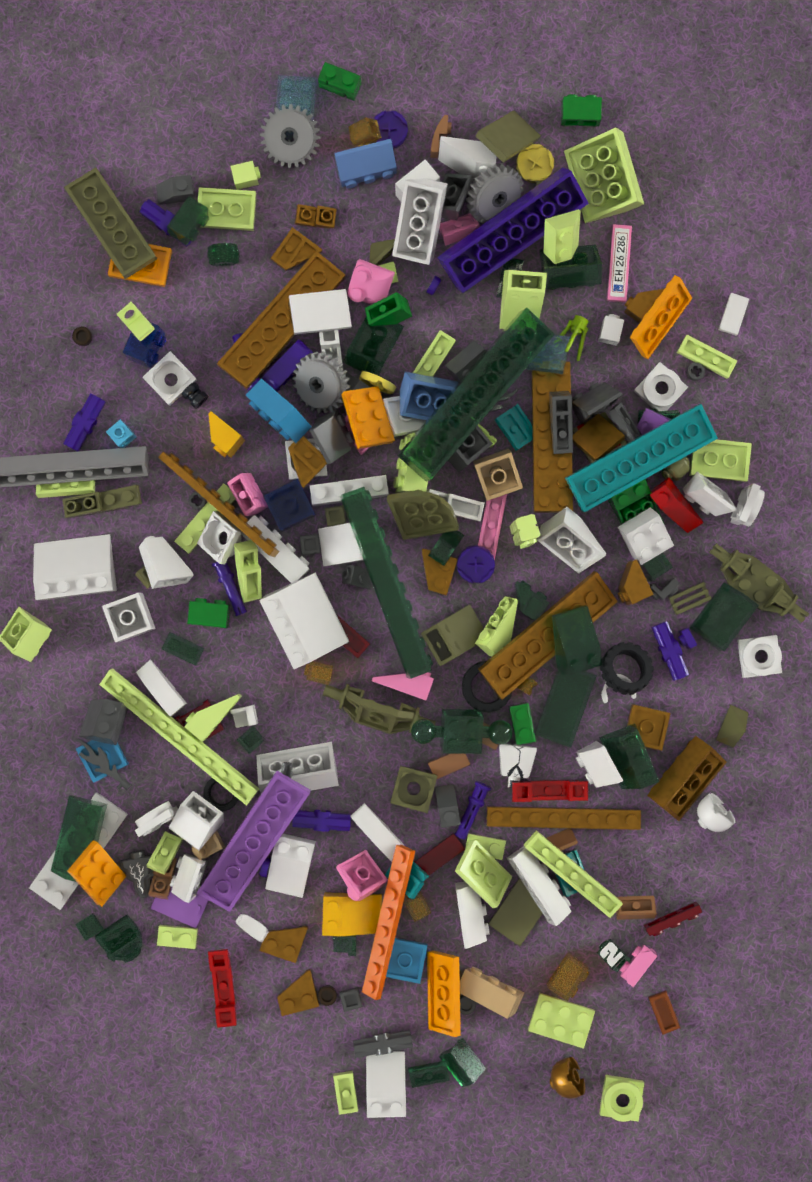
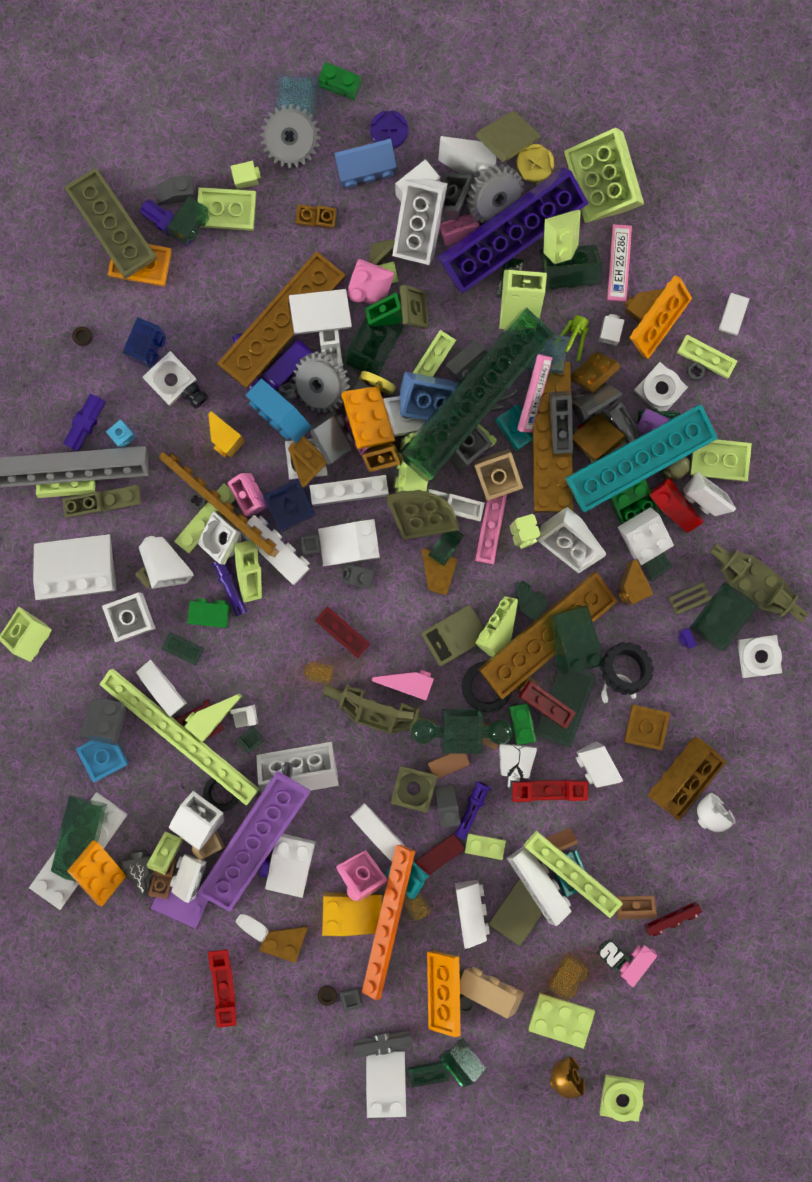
clear green plate [75,913,103,941] -> none
dark grey piece [76,739,132,791] -> none
clear green slope [95,914,143,963] -> none
yellowish green bracket [117,302,155,341] -> none
white piece [135,801,178,837] -> none
yellowish green plate [157,925,198,949] -> none
clear green gear [207,242,240,267] -> none
white slope [259,572,349,669] -> none
pearl gold wing [270,227,322,271] -> none
pearl gold wing [277,969,319,1016] -> none
dark purple piece [292,810,351,832] -> none
olive tile [325,505,346,527] -> none
clear green panel [333,935,357,956] -> none
yellowish green plate [333,1071,359,1115] -> none
clear green brick [340,487,433,679] -> none
clear yellow brick [348,117,382,147] -> none
dark azure plate [386,938,428,984] -> none
dark purple tile [426,275,441,295] -> none
medium nougat slope [430,115,452,158] -> none
yellowish green plate [455,840,512,908] -> none
dark purple tile [457,545,495,583] -> none
pearl gold plate [487,806,641,830] -> none
green brick [561,94,602,126] -> none
clear green slope [599,723,660,789] -> none
dark orange tile [648,990,680,1035] -> none
dark grey bracket [649,578,680,600] -> none
dark purple piece [651,621,689,681] -> none
olive slope [716,705,748,748] -> none
white piece [731,483,765,527] -> none
none -> dark grey bush [279,383,297,400]
none -> pearl gold slope [362,443,402,472]
none -> olive tile [400,285,429,330]
none -> bright pink tile [517,354,553,433]
none -> dark red plate [519,681,576,729]
none -> pearl gold plate [571,351,621,393]

